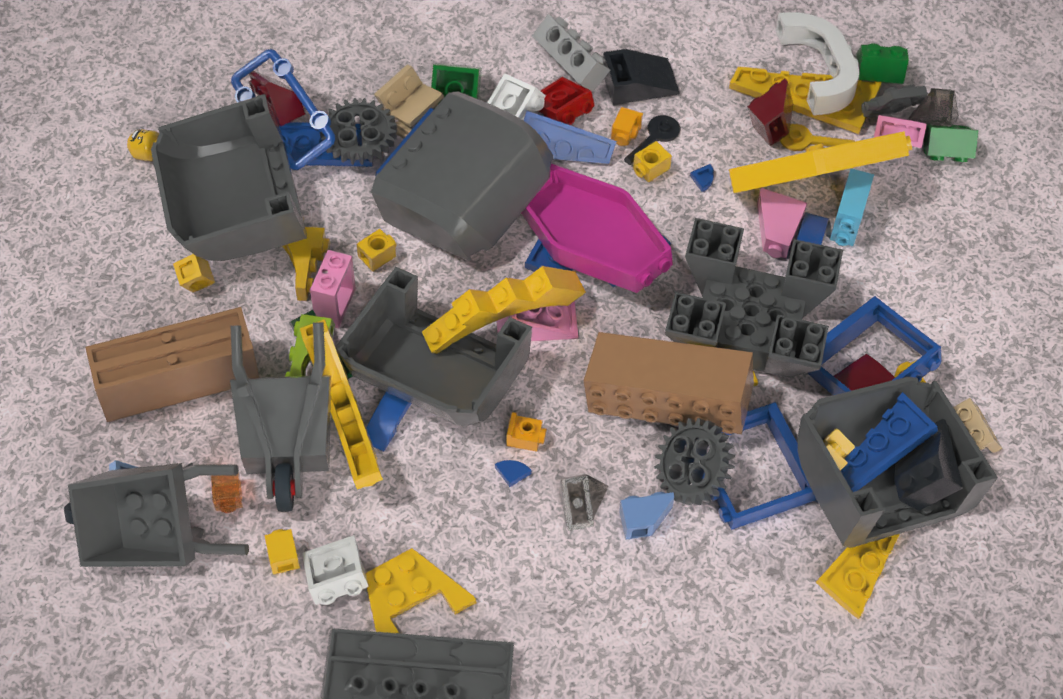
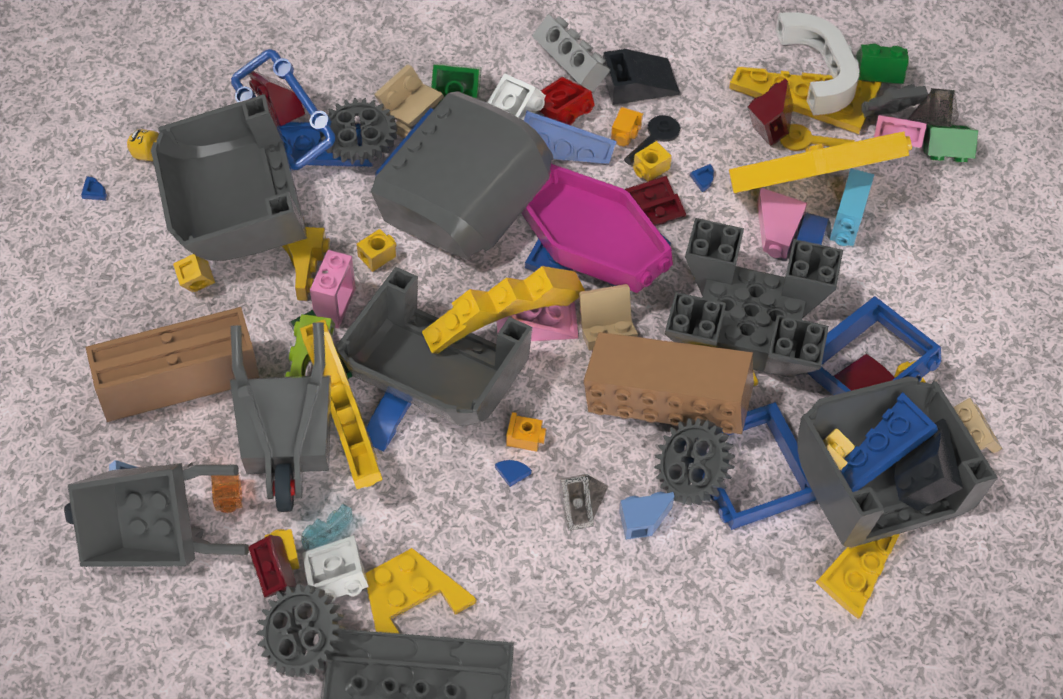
none -> blue tile [81,176,107,201]
none -> dark red slope [248,535,297,598]
none -> dark grey gear [256,584,345,678]
none -> clear light blue slope [301,504,353,551]
none -> tan bracket [579,284,638,351]
none -> dark red slope [624,176,686,226]

